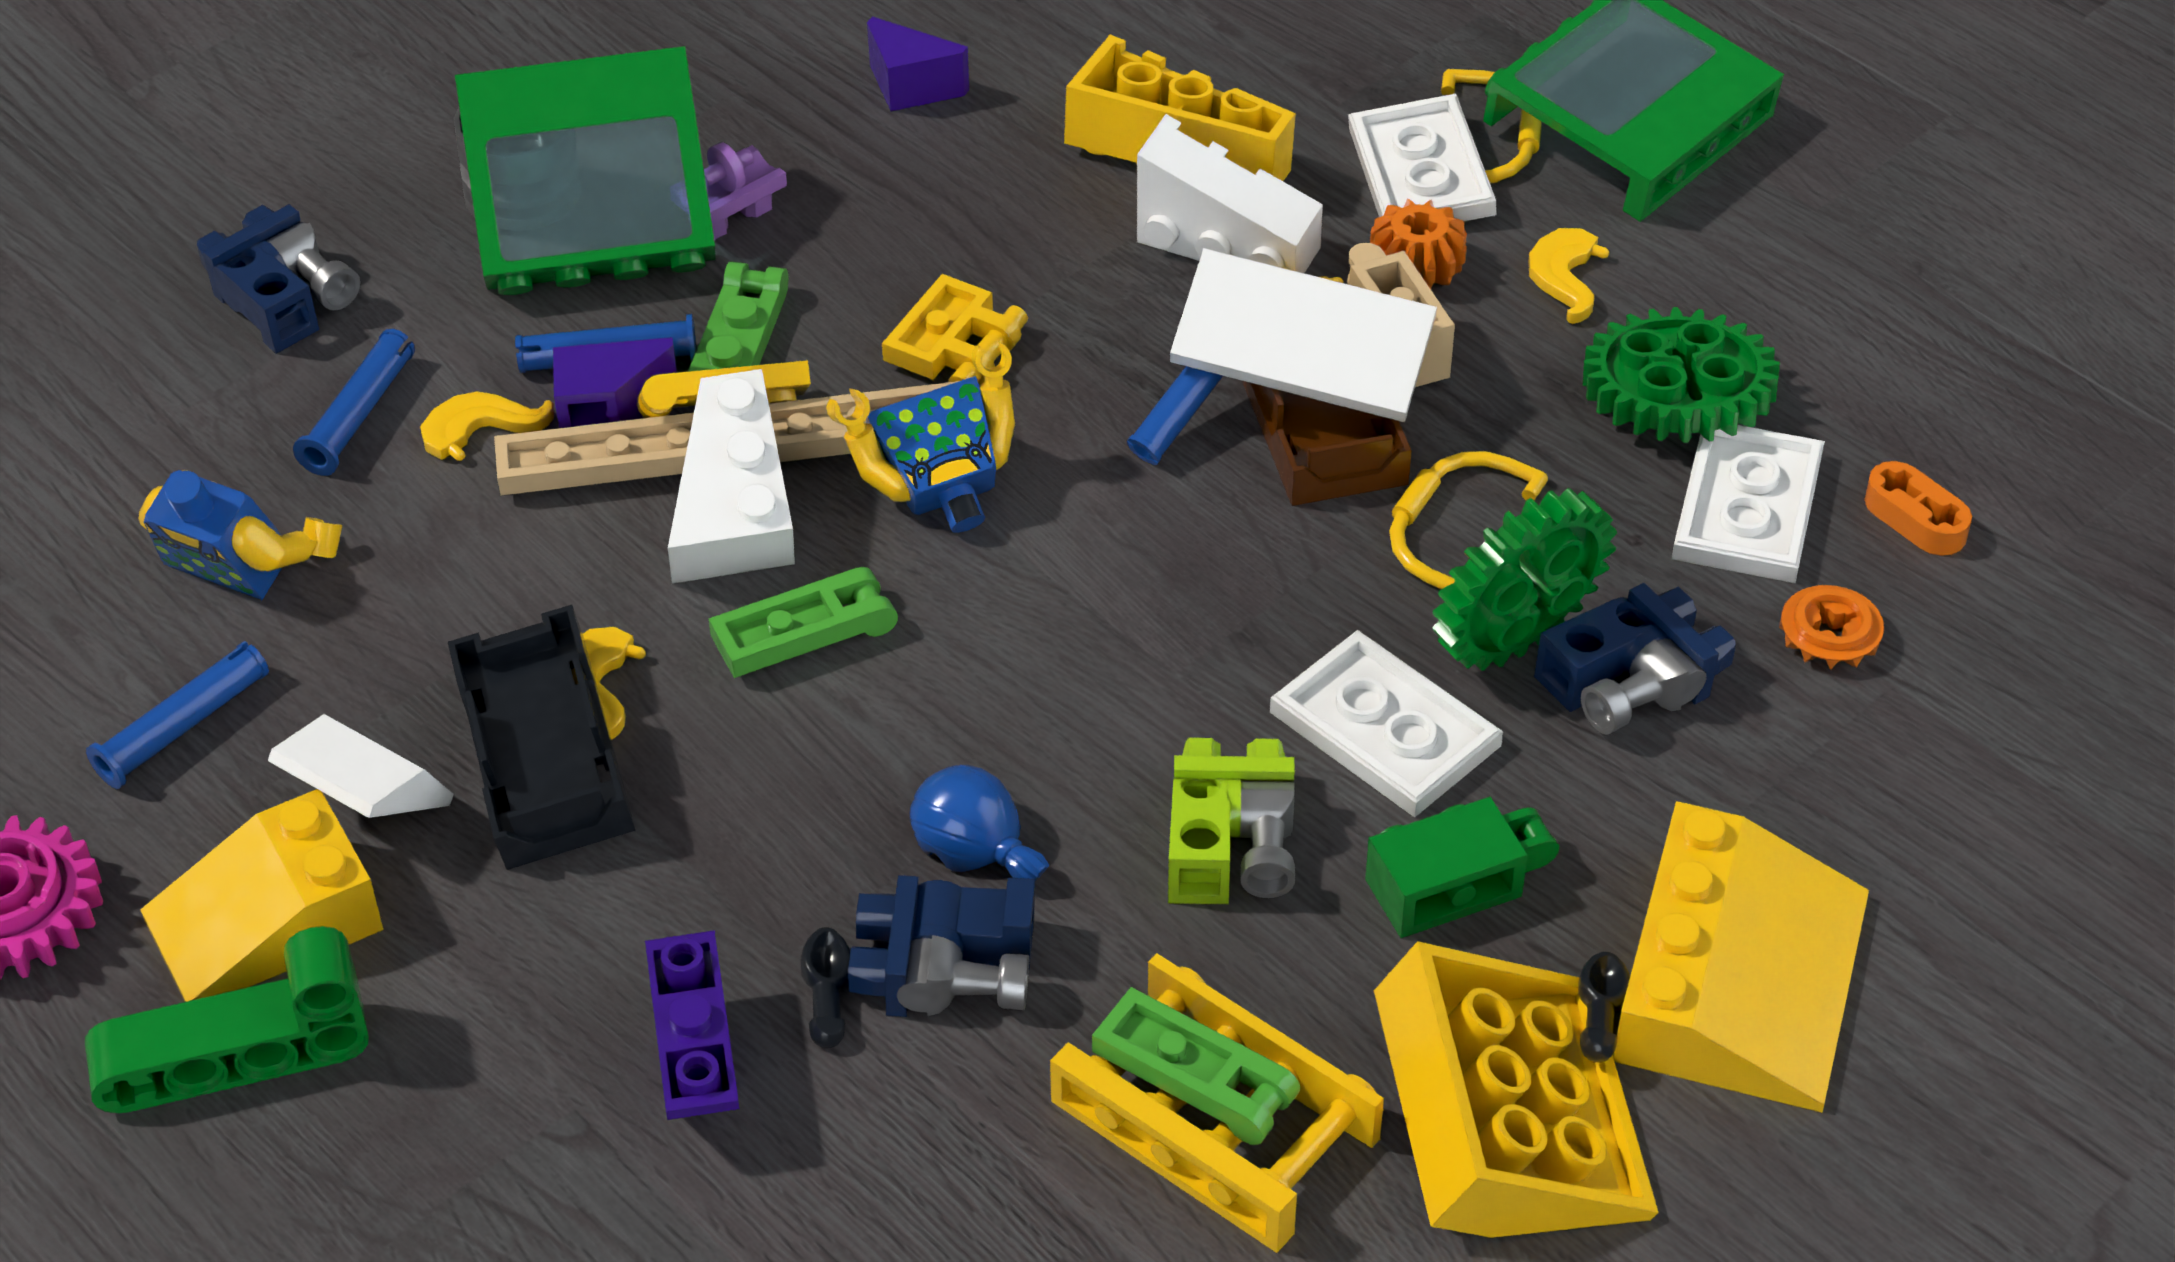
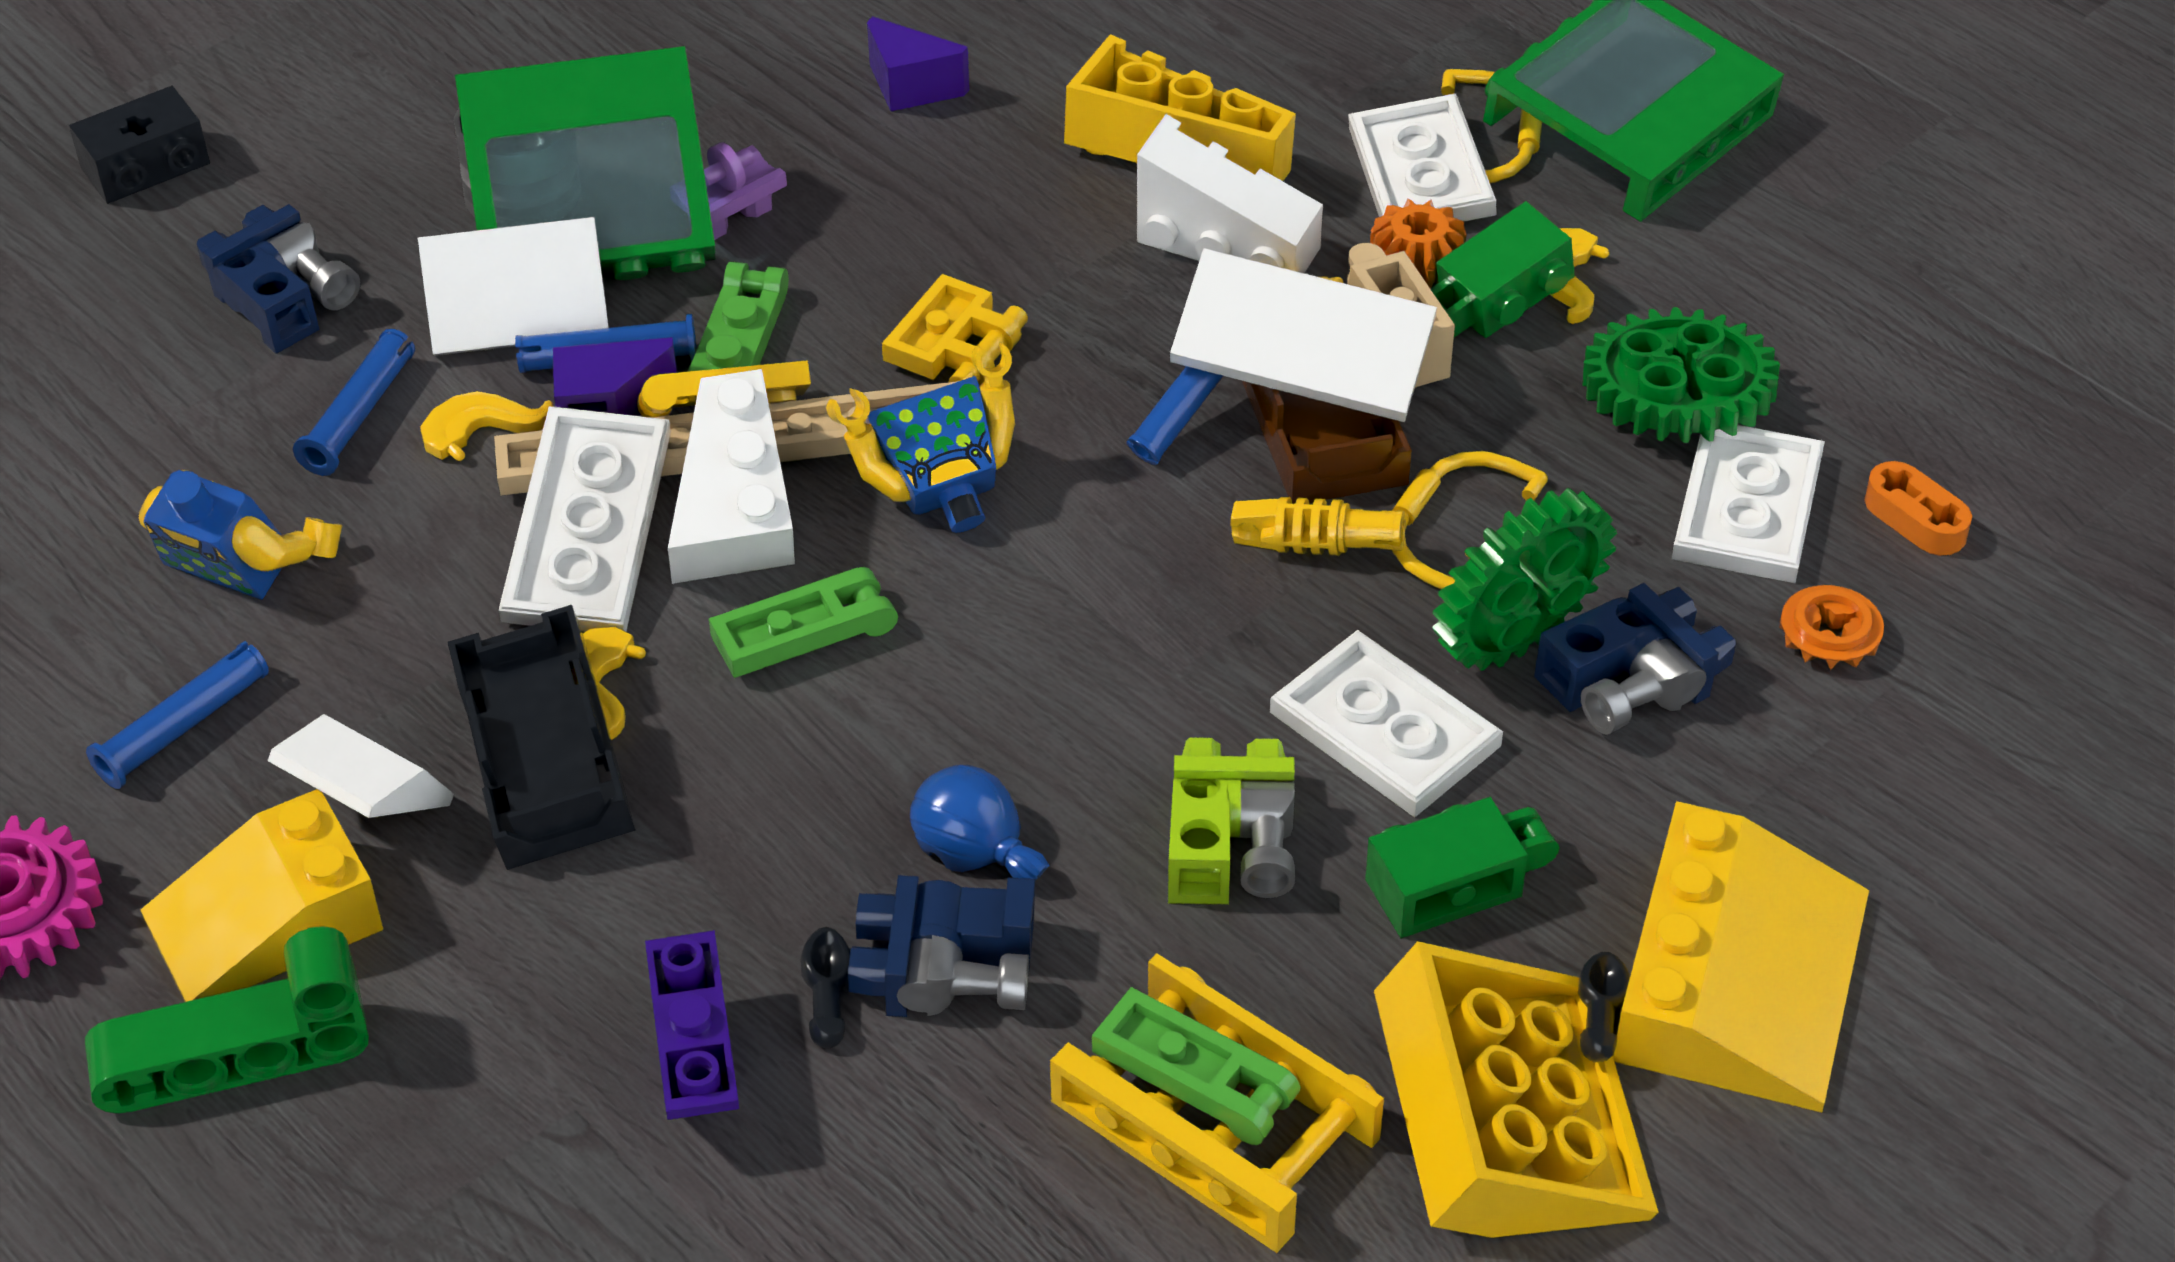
none -> black brick [69,85,210,204]
none -> white tile [418,217,609,356]
none -> white tile [498,406,671,632]
none -> yellow hinge [1230,497,1406,556]
none -> green brick [1431,201,1575,339]

